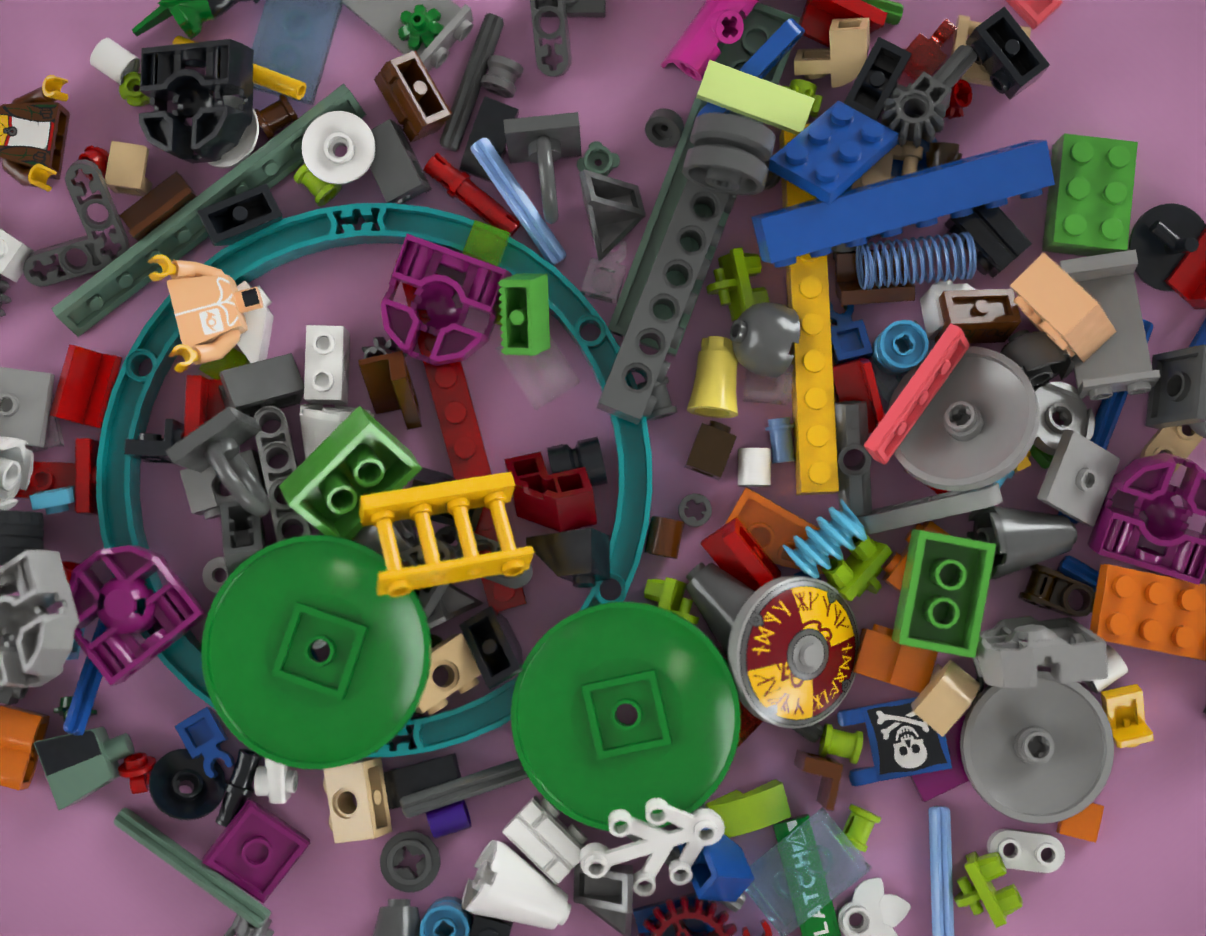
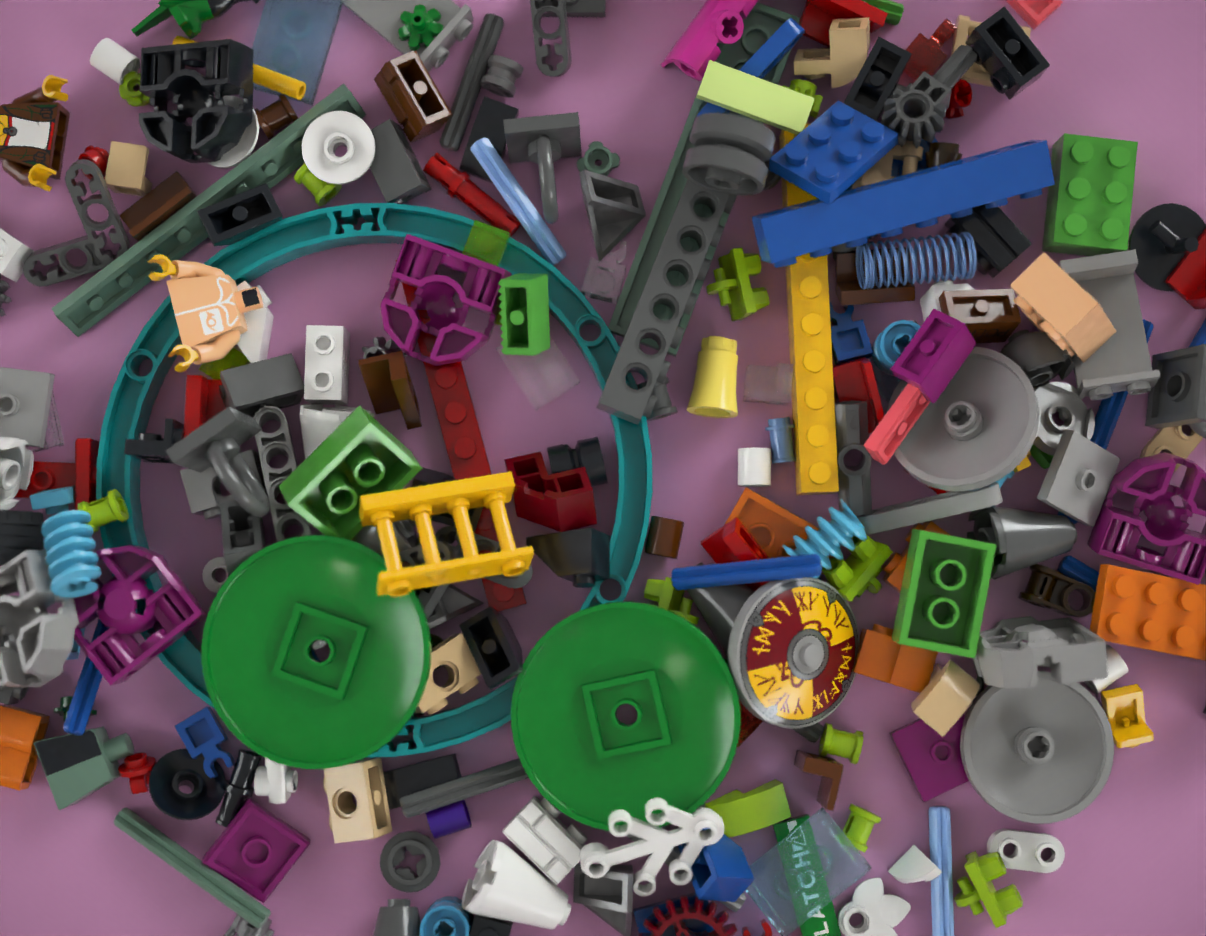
red panel [49,344,122,429] -> none
dark grey tile [645,108,684,148] -> none
dark grey bush [678,493,712,527] -> none
dark brown brick [685,420,737,480] -> none
dark grey cylinder [730,302,800,378] -> none
flag [837,697,952,786] -> none
orange tile [1056,803,1104,843] -> none
none -> medium azure piece [41,510,101,598]
none -> lime bush [78,489,129,533]
none -> blue axle [671,554,822,590]
none -> white tile [888,844,942,884]
none -> magenta panel [890,309,976,403]

